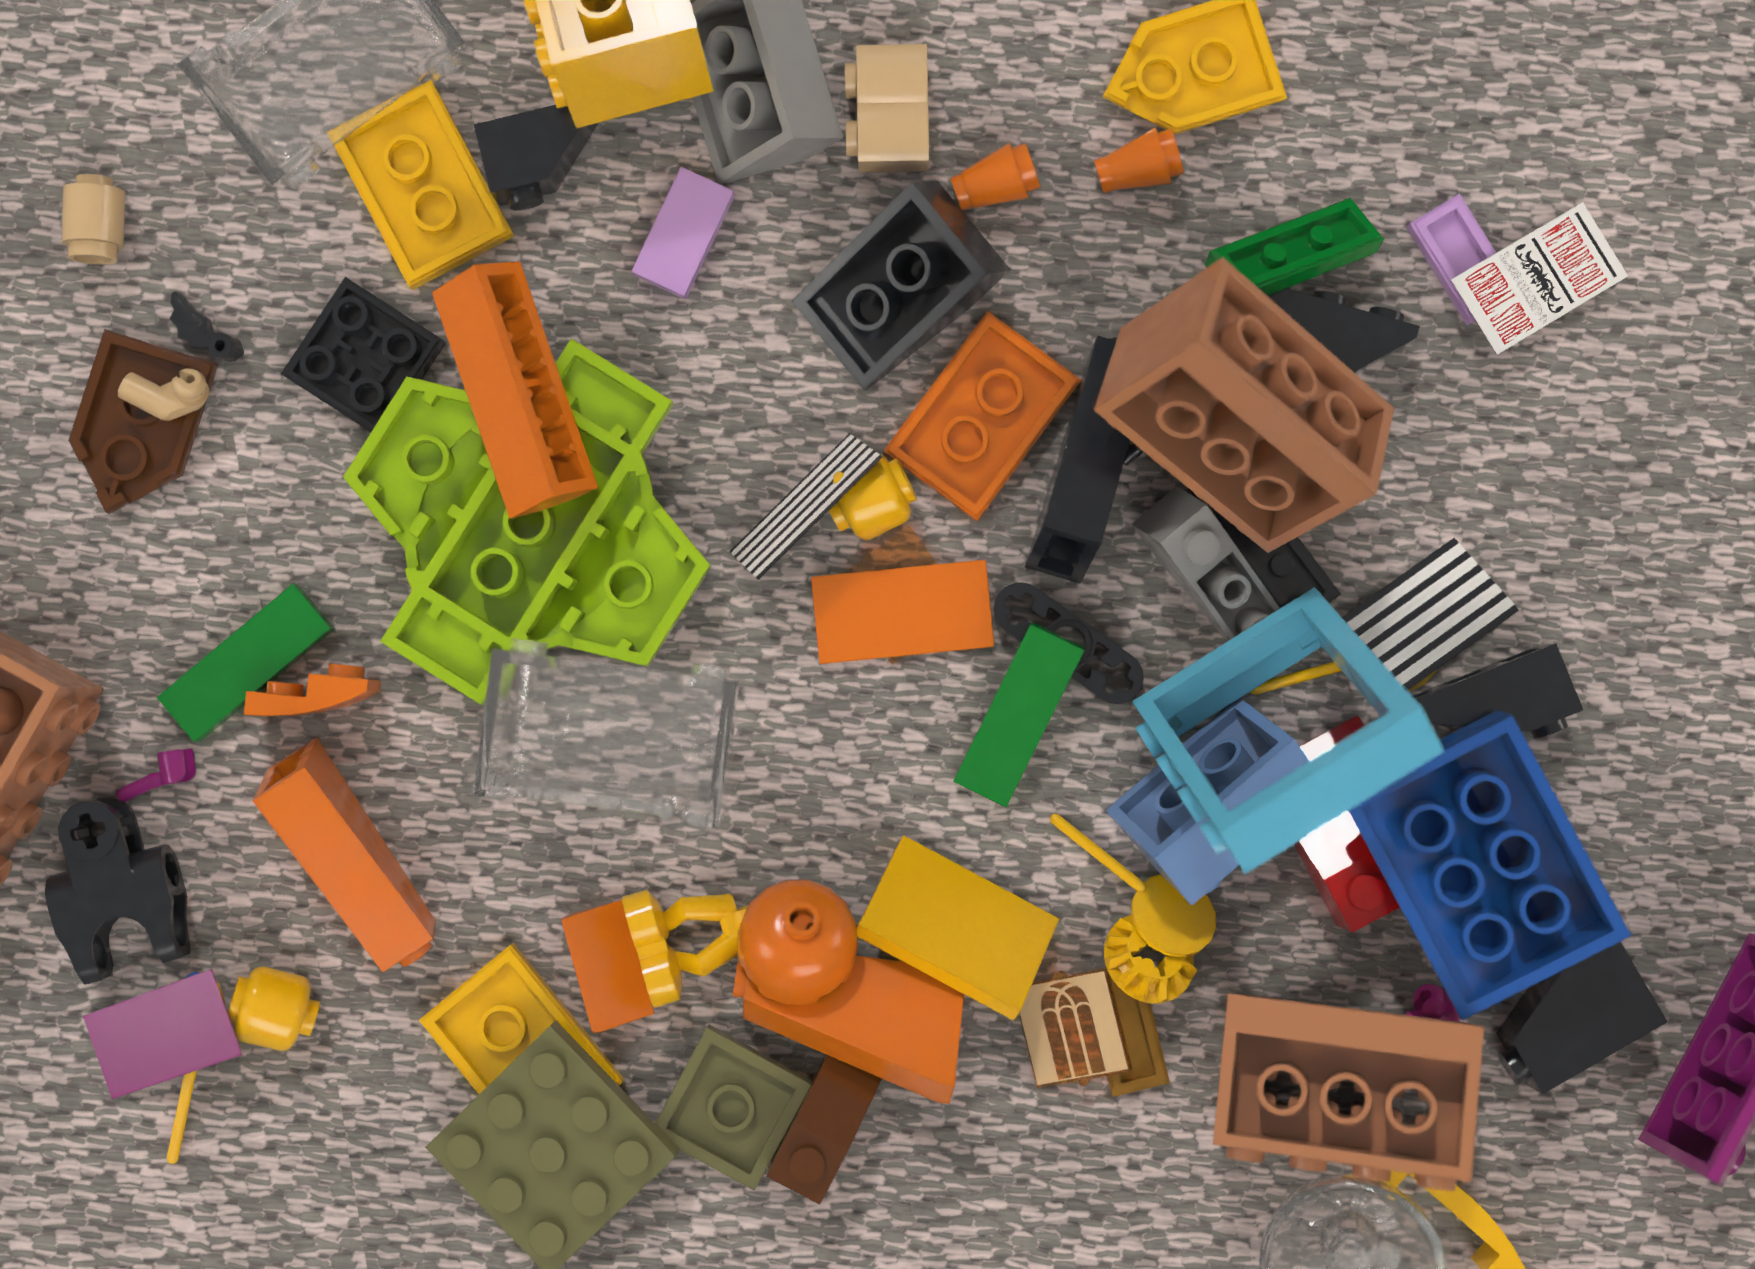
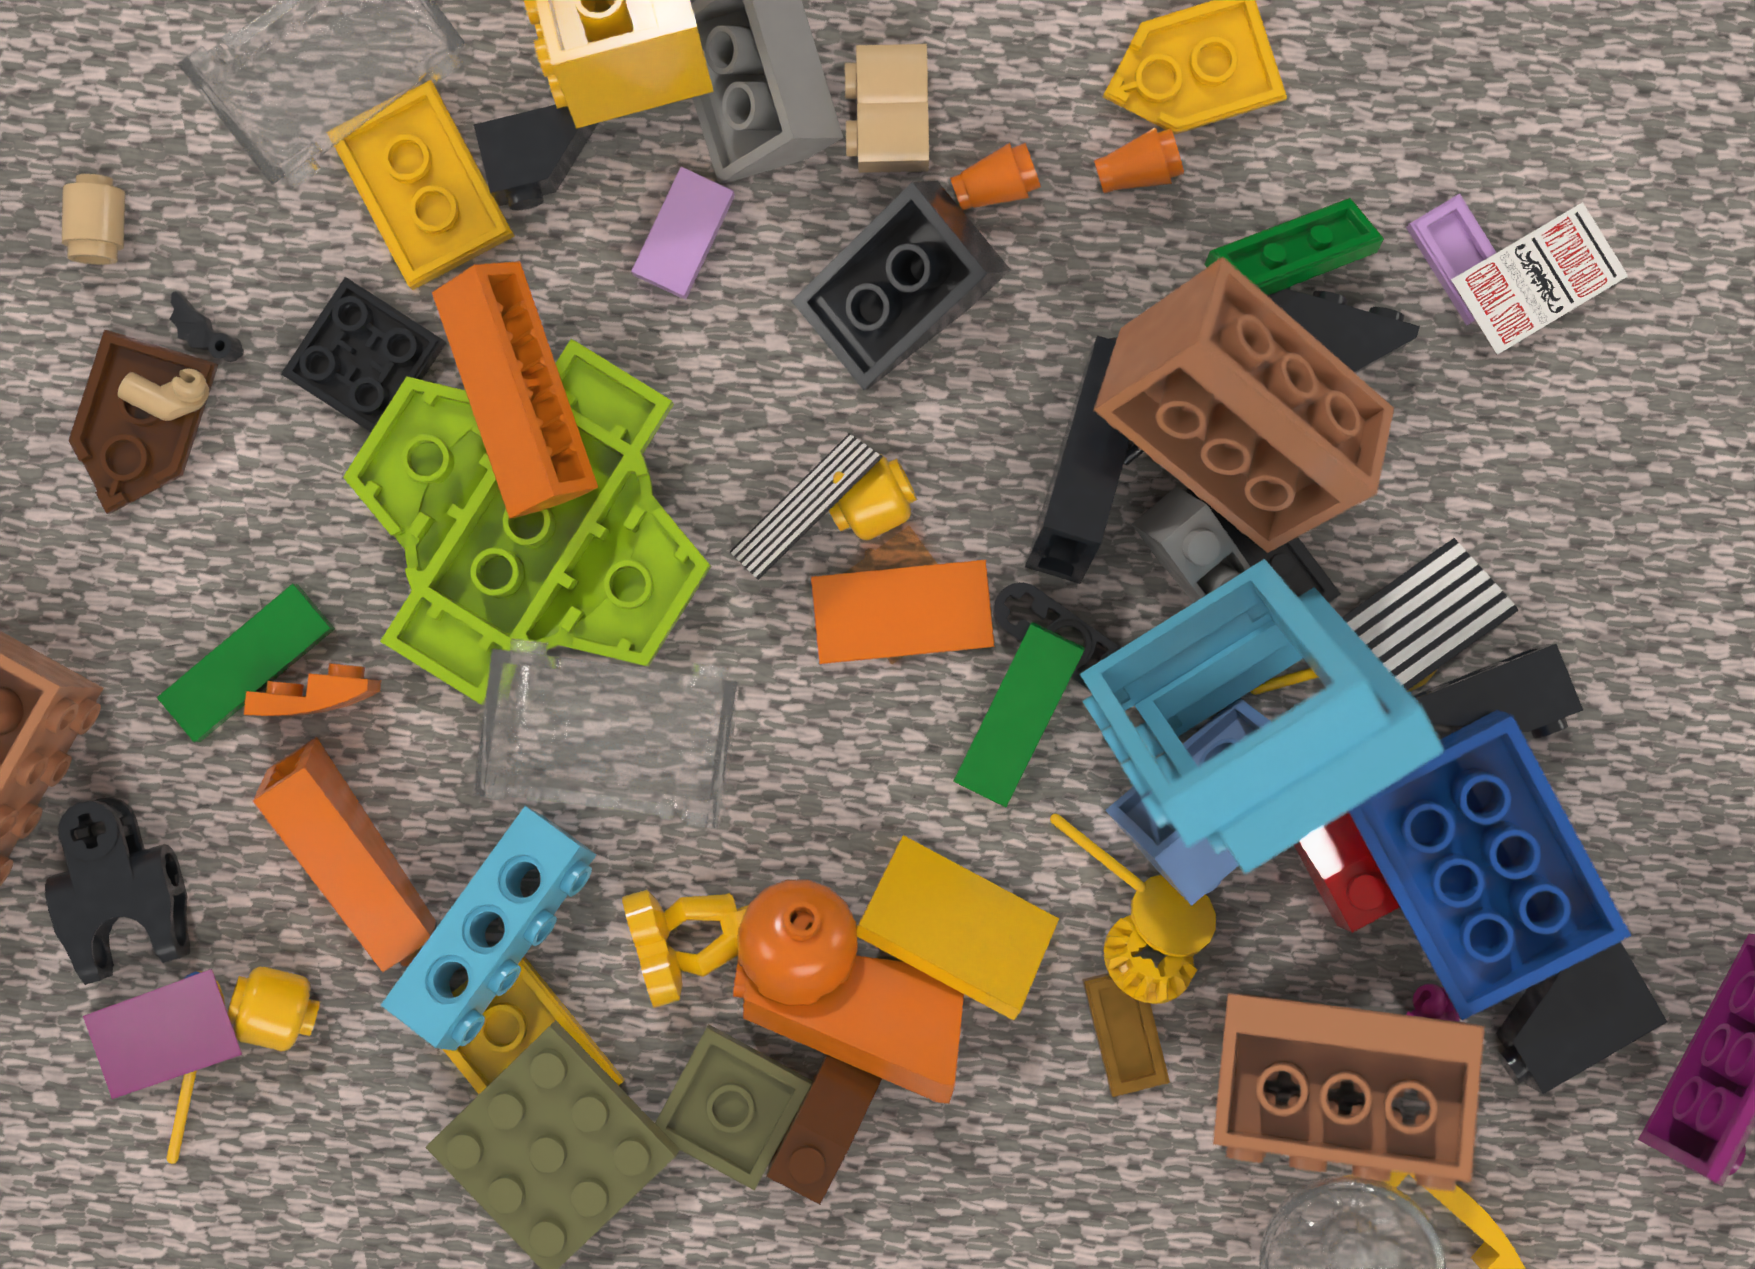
magenta hand [116,748,196,802] -> none
orange slope [561,900,655,1034] -> none
orange tile [883,311,1081,522] -> none
piece [1019,967,1132,1088] -> none
none -> medium azure brick [381,806,597,1051]
none -> medium azure window [1080,559,1390,848]

